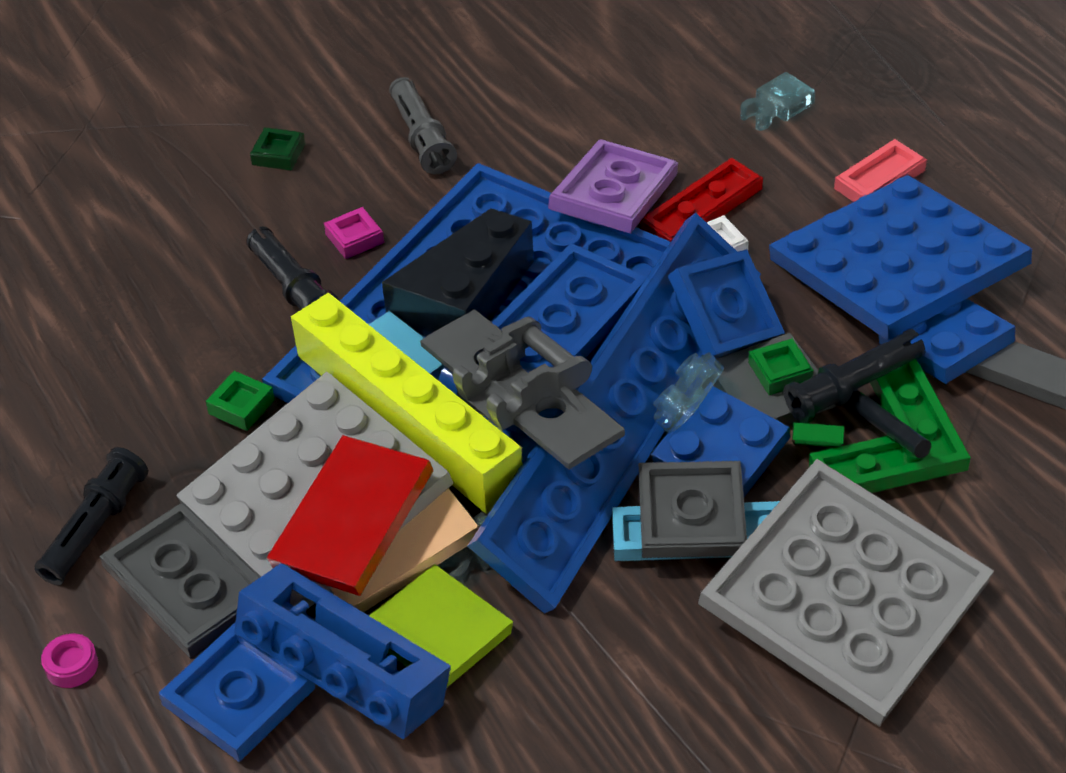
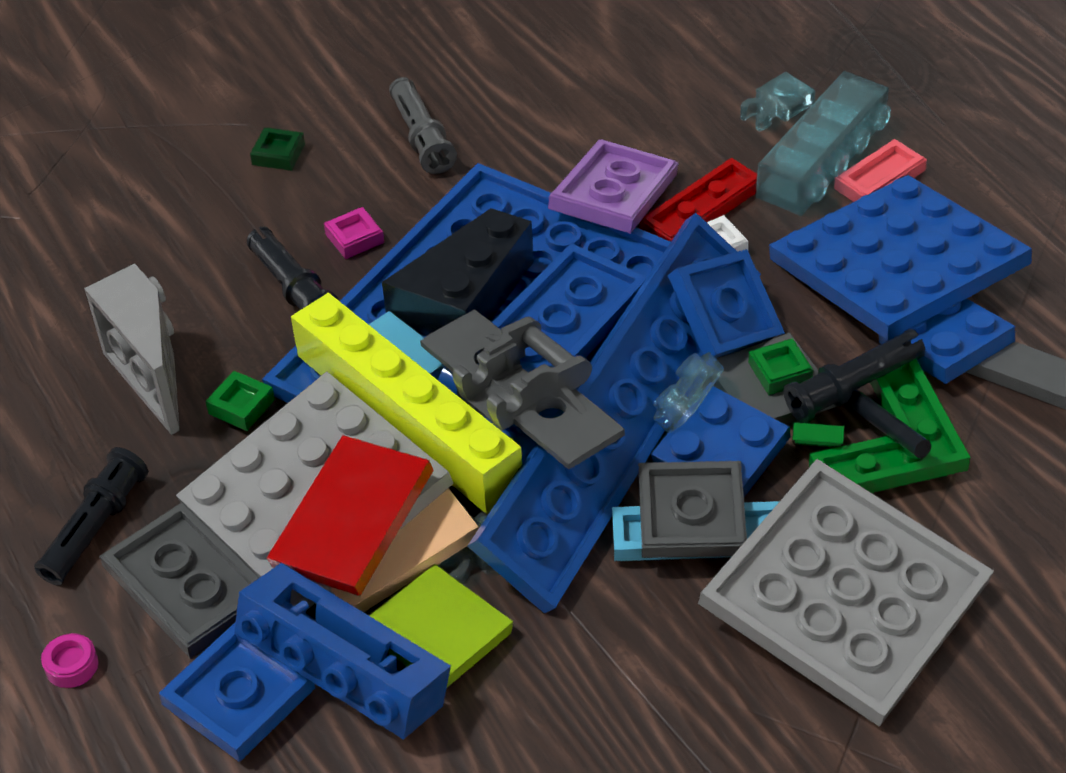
none -> light grey slope [84,263,180,435]
none -> clear light blue brick [756,71,891,216]

